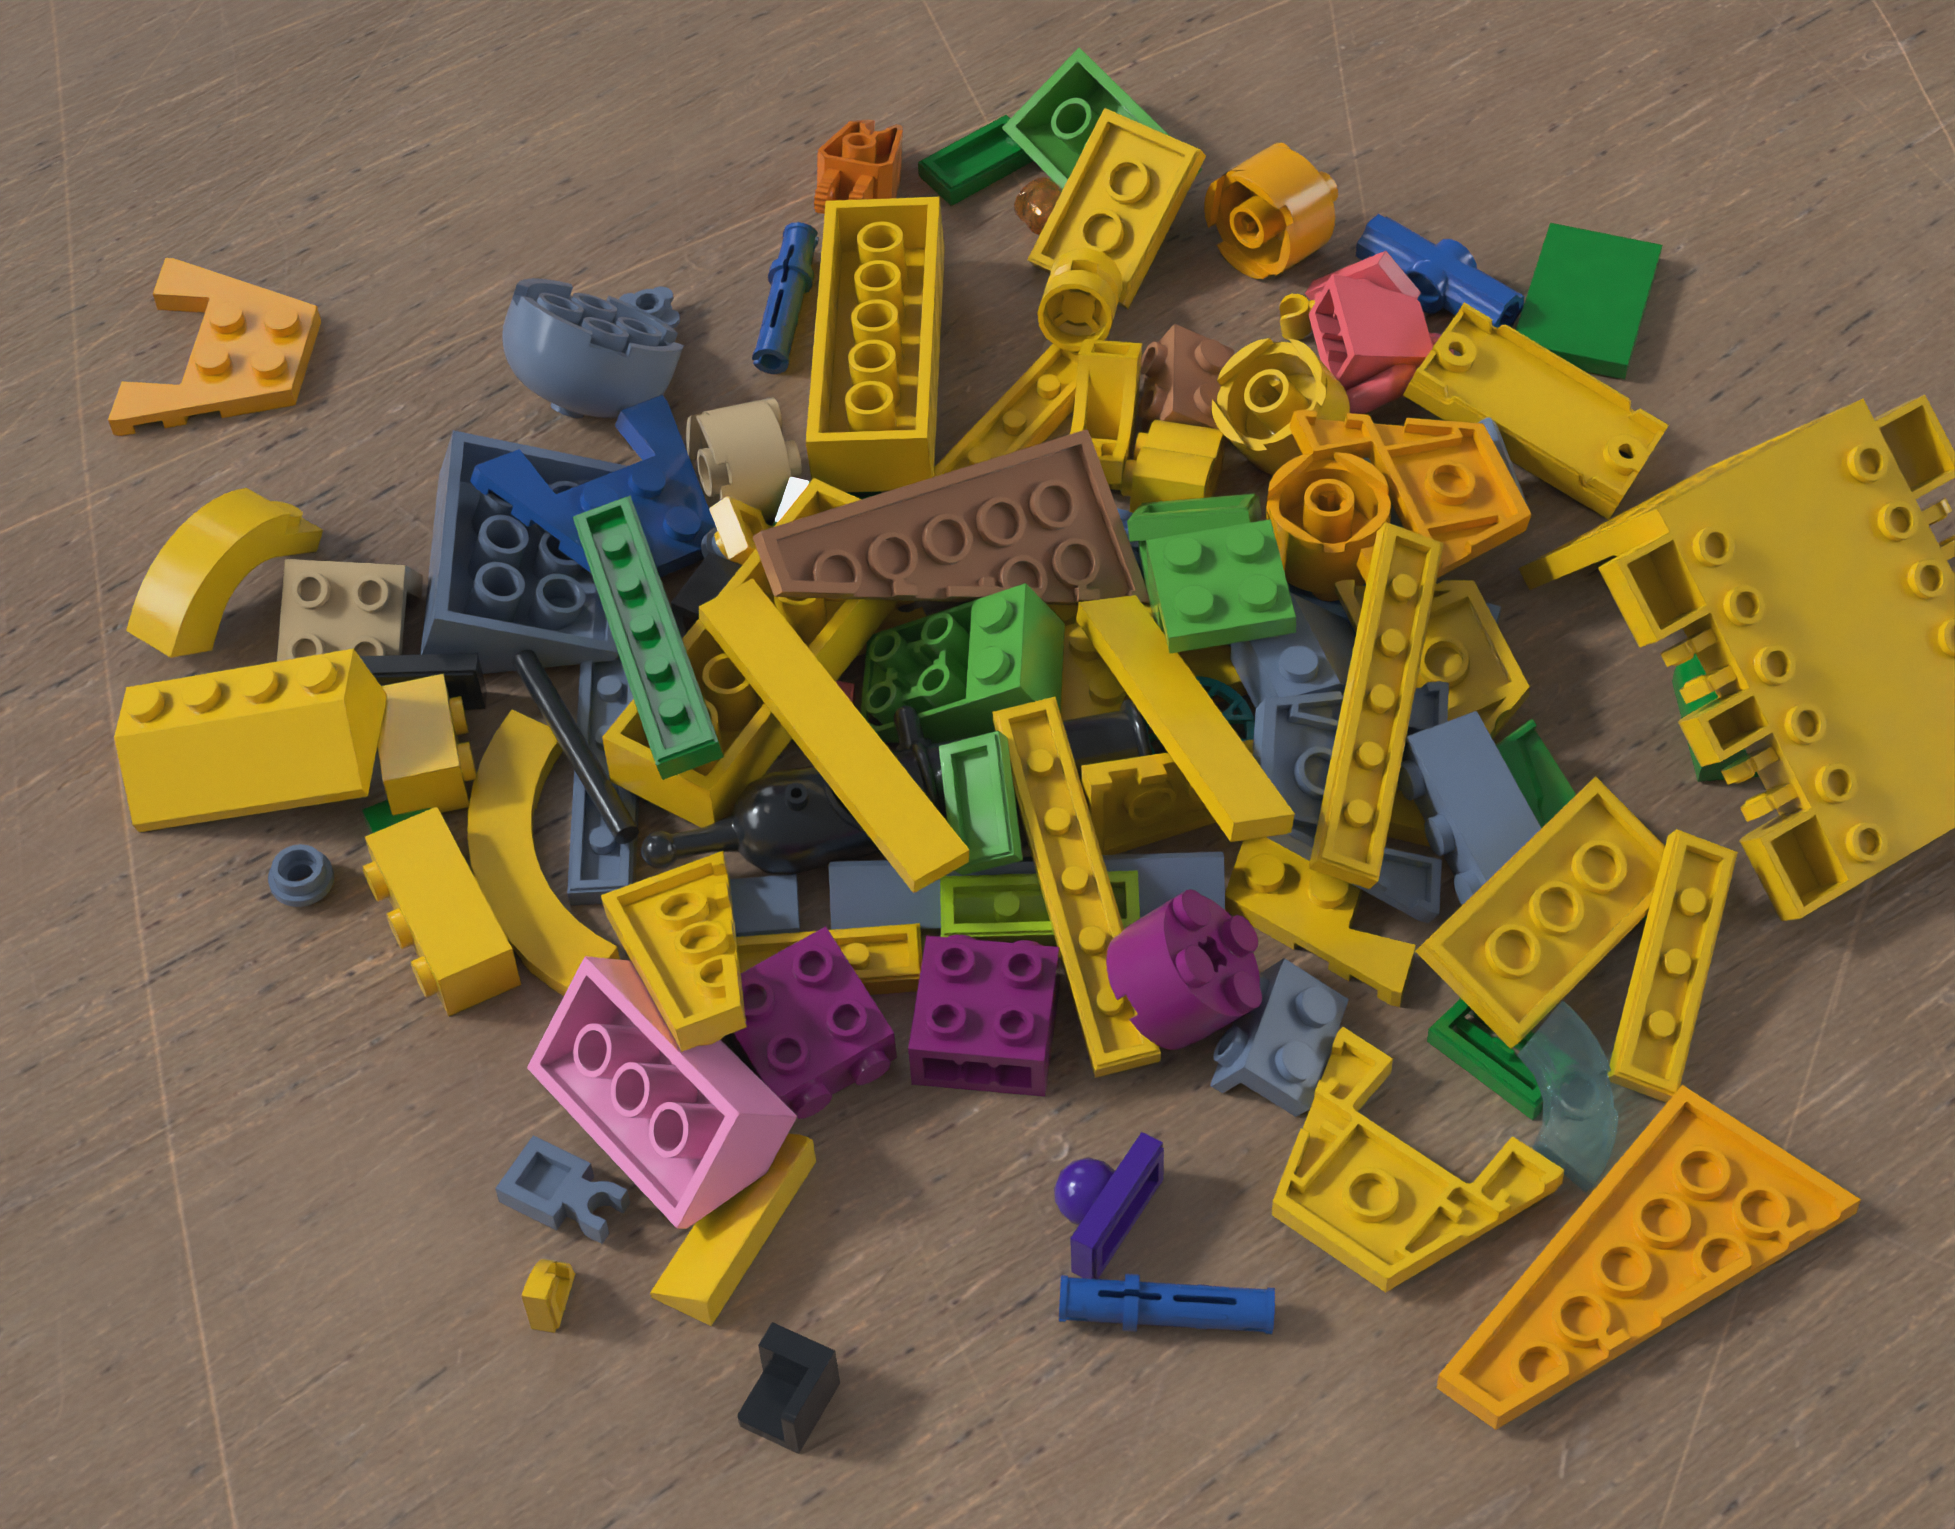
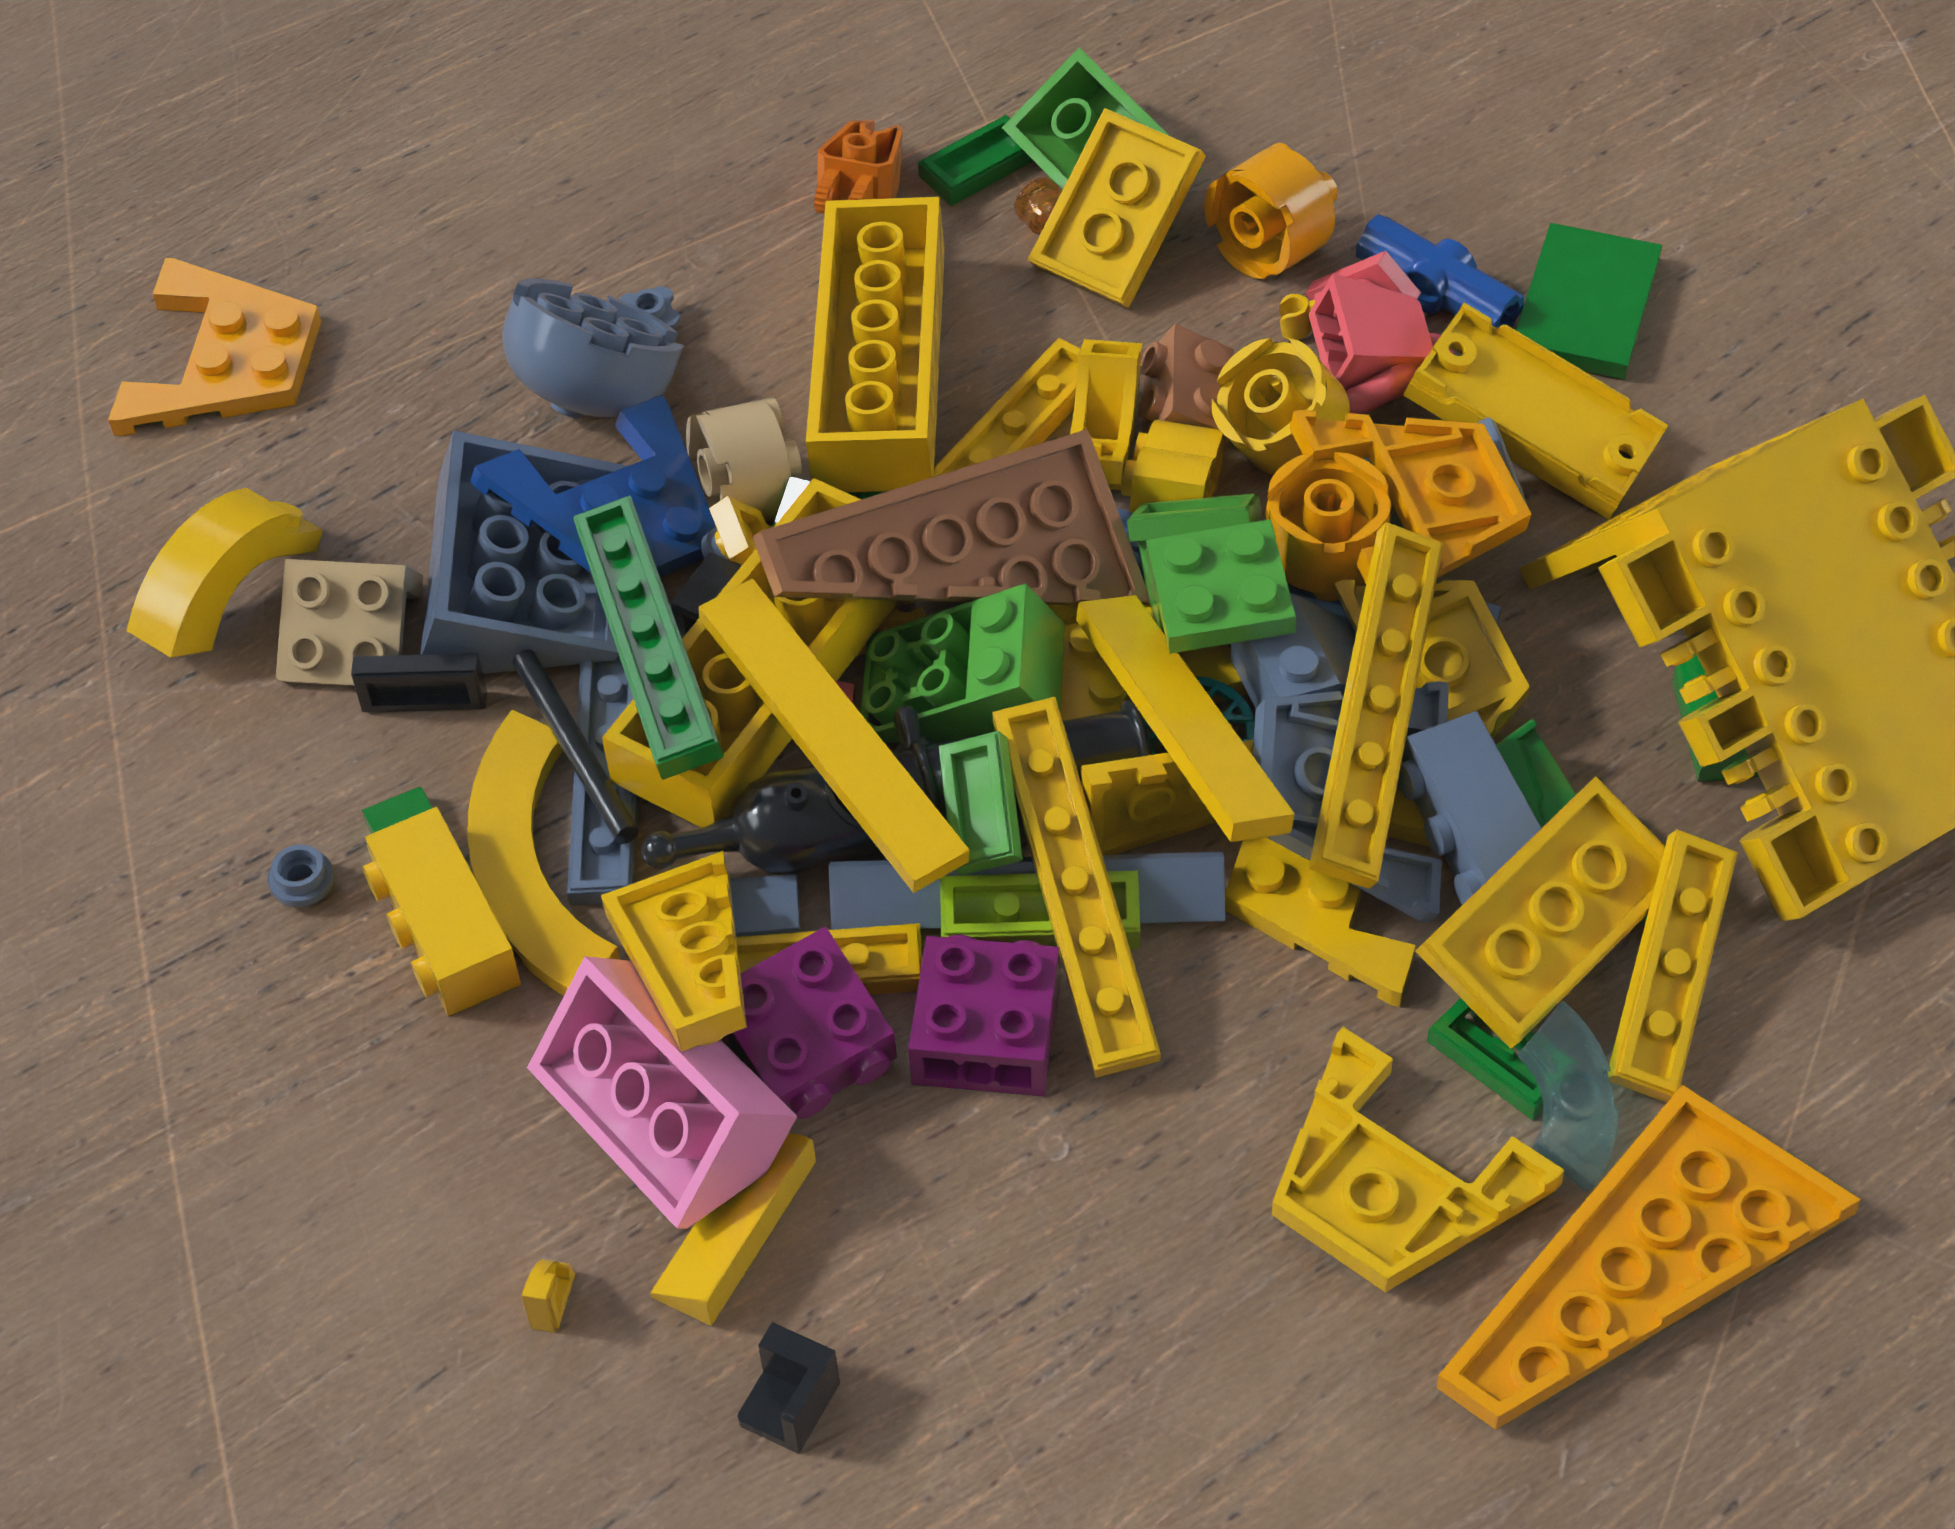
yellow slope [114,649,387,832] -> none
yellow brick [377,674,477,815] -> none
sand blue plate [495,1135,630,1244] -> none
blue pin [752,222,819,374] -> none
yellow wheel [1037,248,1123,352] -> none
dark purple tile [1054,1132,1164,1279] -> none
blue pin [1059,1274,1275,1335] -> none
magenta brick [1106,889,1262,1050] -> none
sand blue bracket [1210,958,1349,1117] -> none

